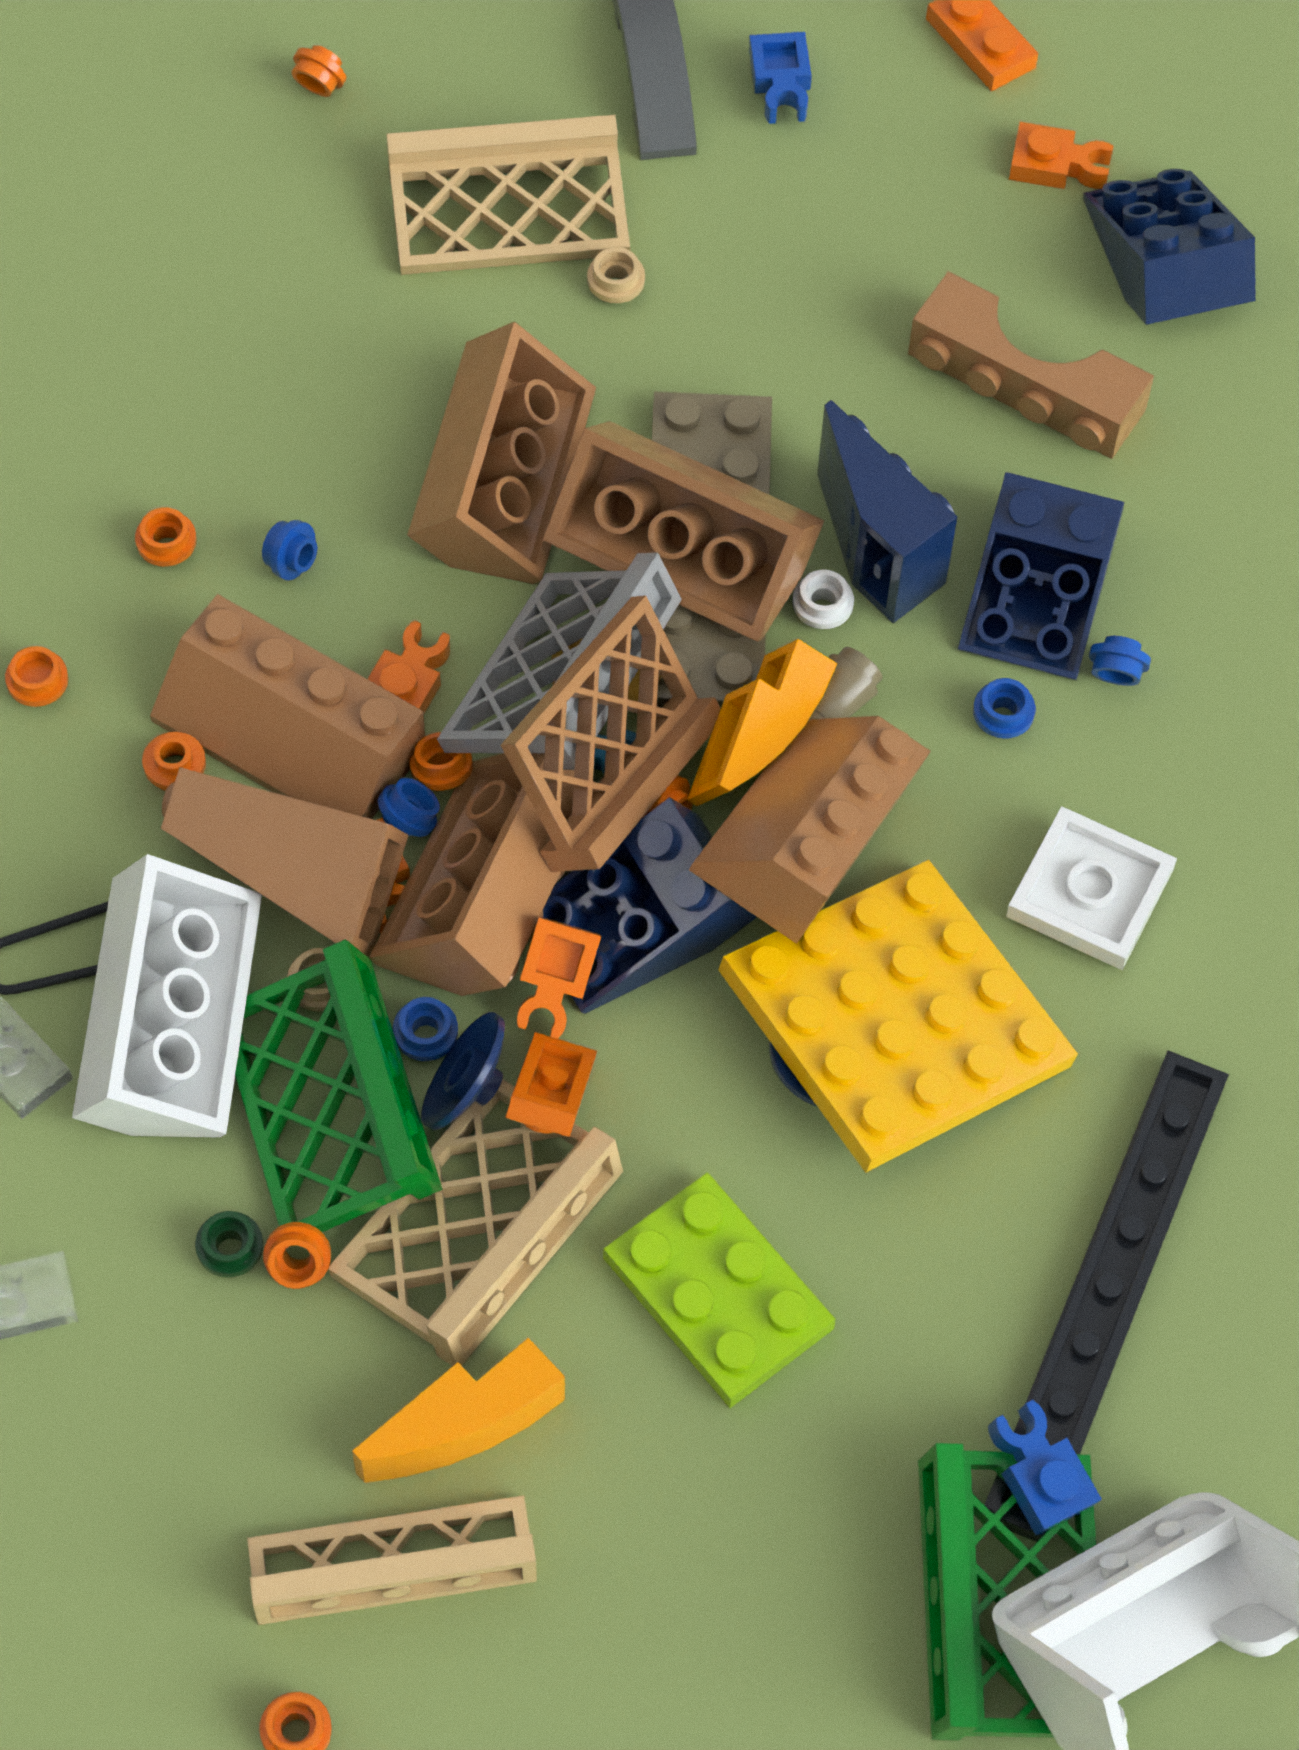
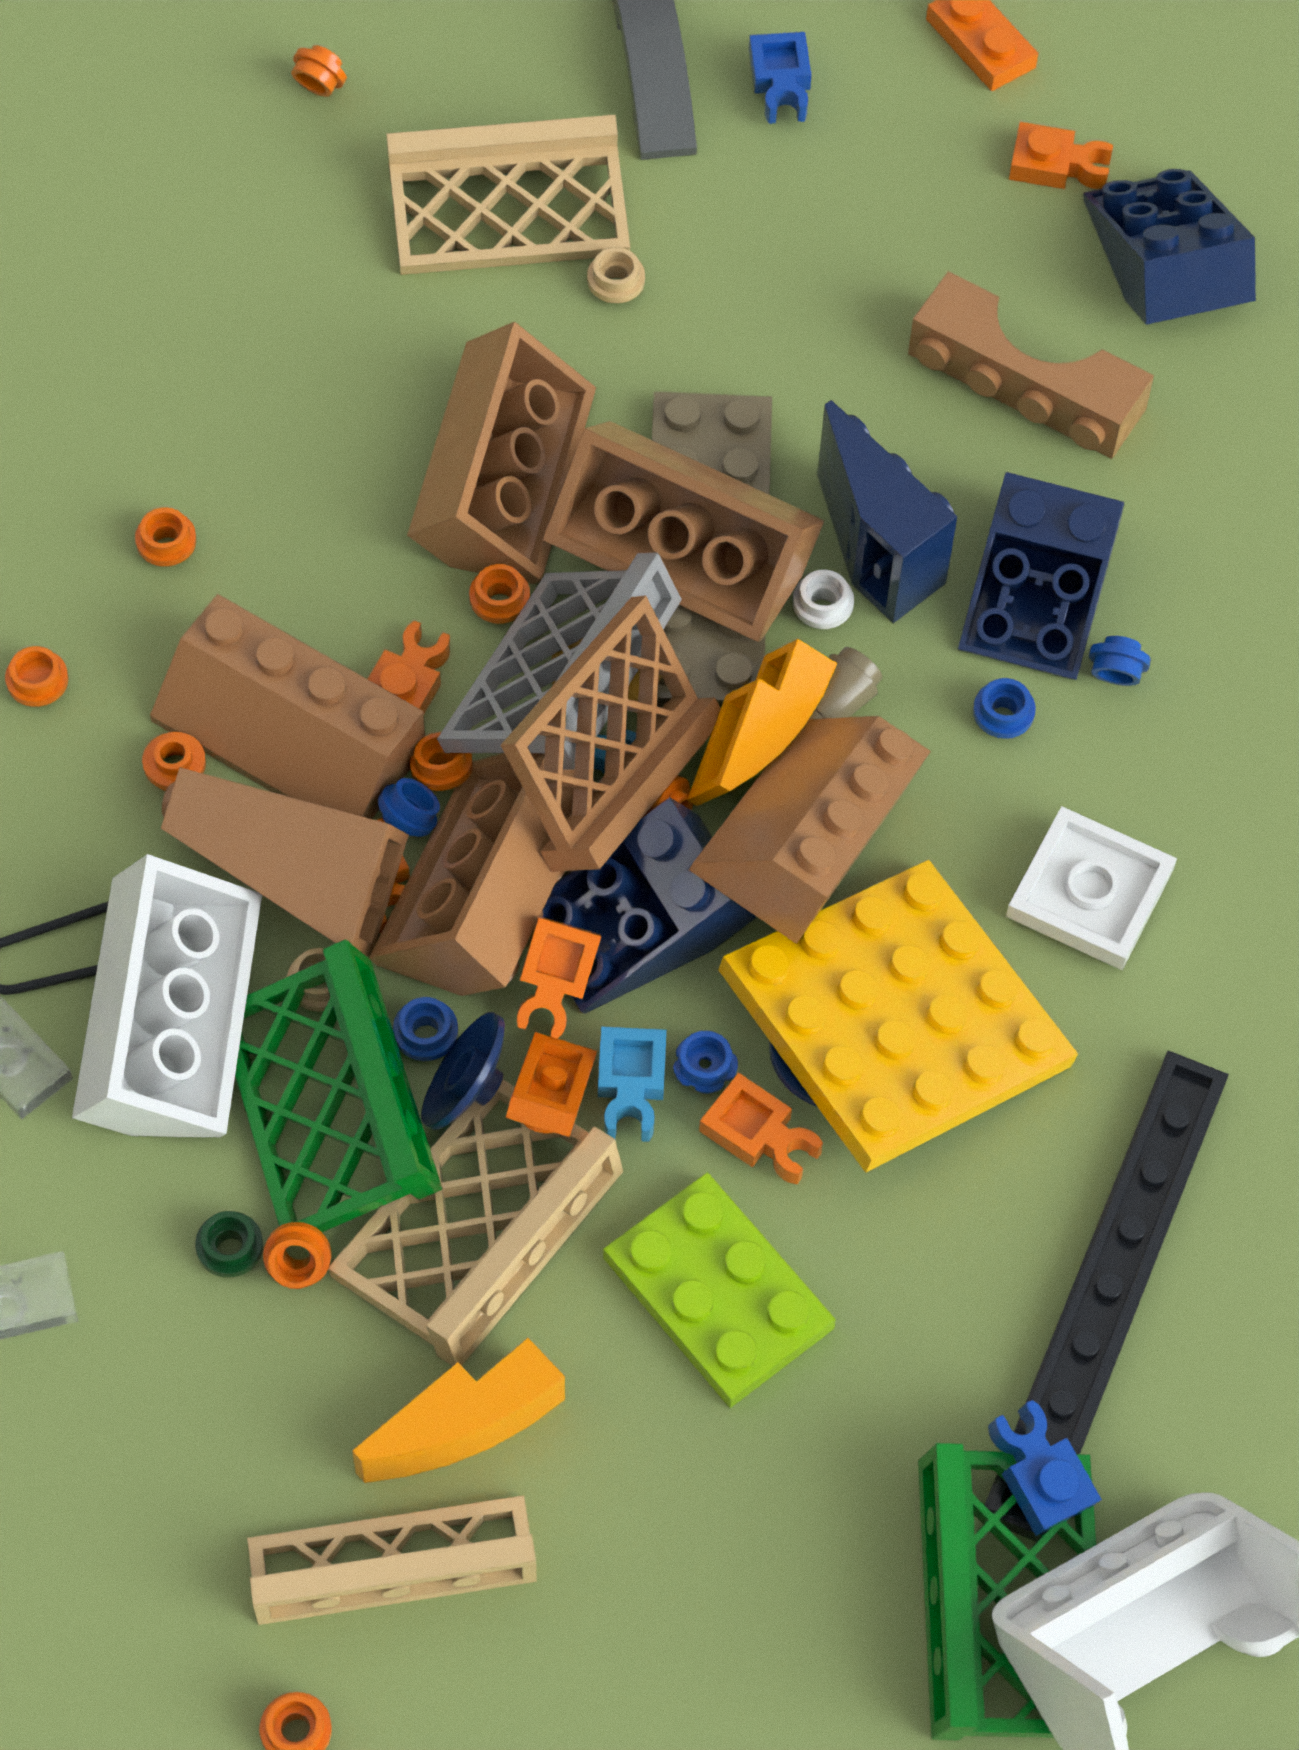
blue plate [262,520,317,580] -> none
none -> orange plate [469,564,530,624]
none -> dark azure plate [598,1027,667,1142]
none -> blue plate [673,1031,738,1094]
none -> orange plate [699,1072,823,1184]

